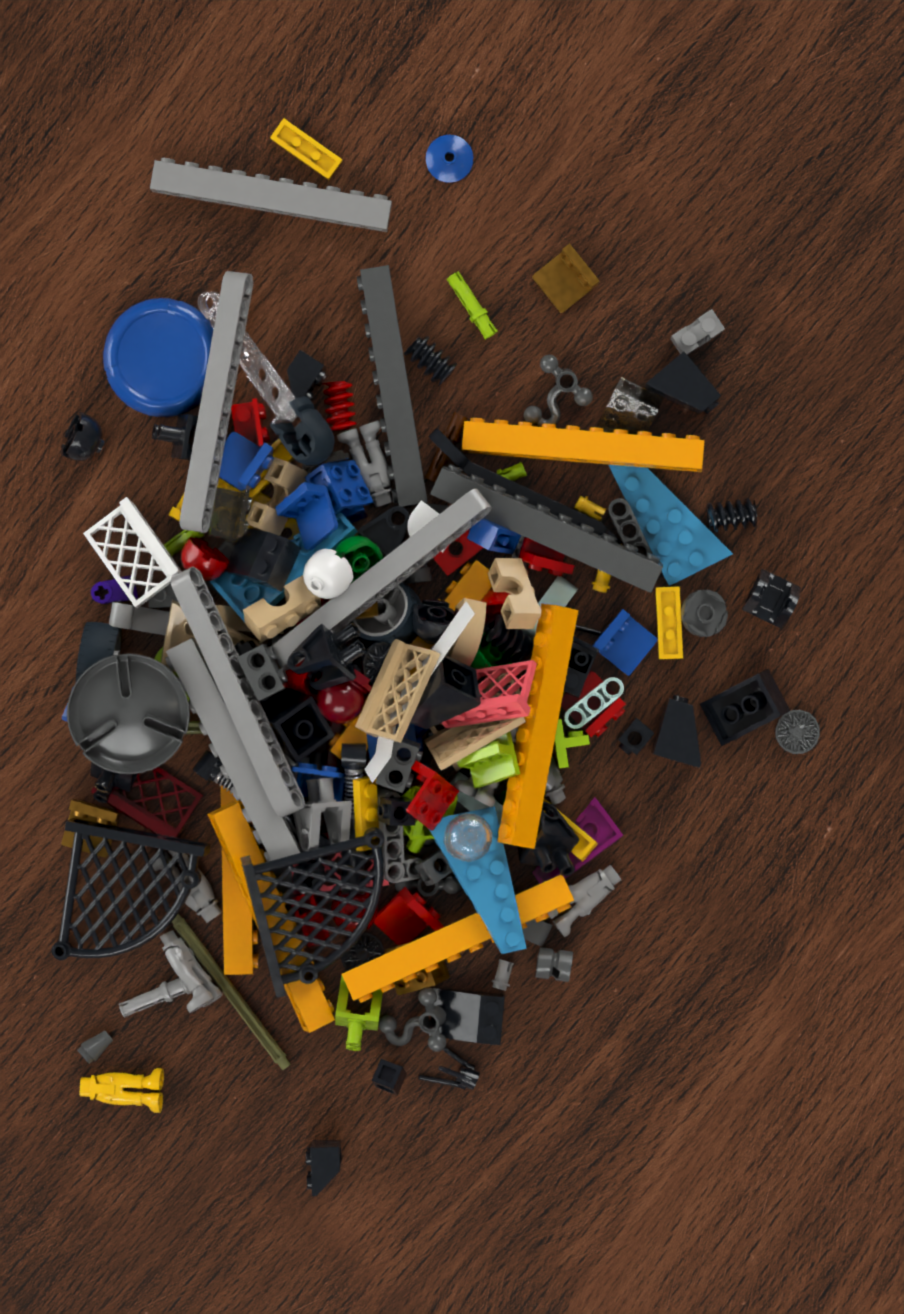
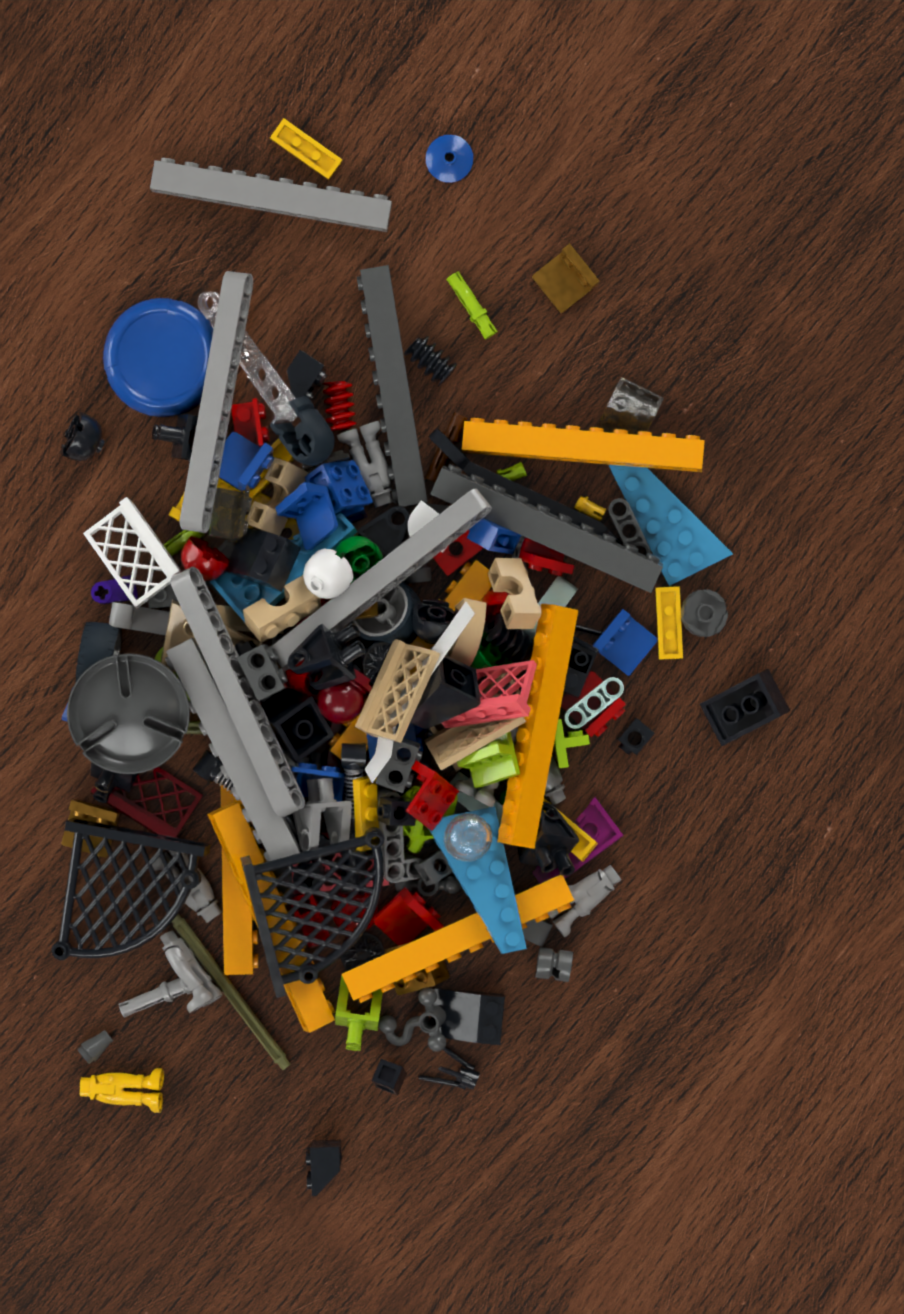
light grey pin [491,959,514,991] -> none
dark grey piece [523,354,593,427] -> none
yellow pin [592,570,611,593] -> none
black slope [644,352,721,414] -> none
black slope [651,695,701,768] -> none
light grey brick [670,309,725,355] -> none
black piece [706,498,757,532] -> none
black piece [742,568,801,628] -> none
dark grey wheel [775,710,820,754] -> none

